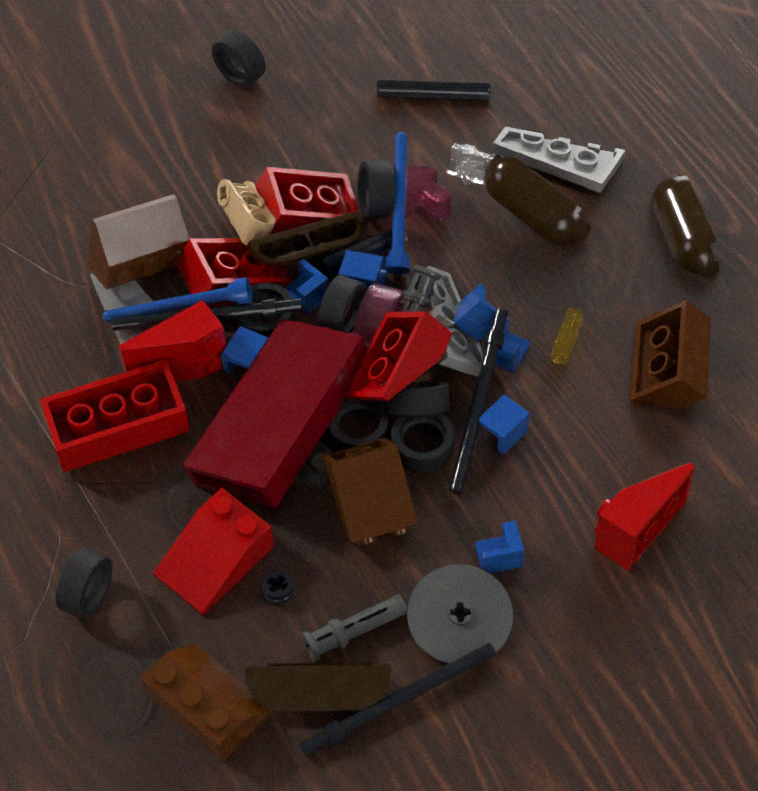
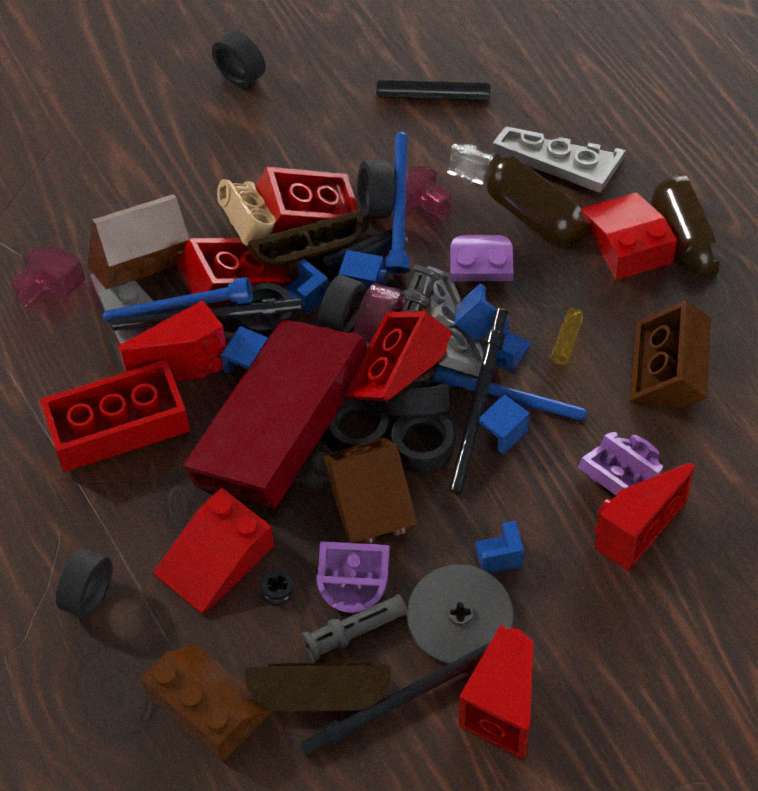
none -> clear pink brick [10,247,86,307]
none -> medium lavender slope [317,541,390,613]
none -> blue piece [433,363,587,421]
none -> medium lavender slope [450,235,513,281]
none -> red slope [459,625,534,759]
none -> medium lavender slope [578,432,663,495]
none -> red slope [581,192,677,280]

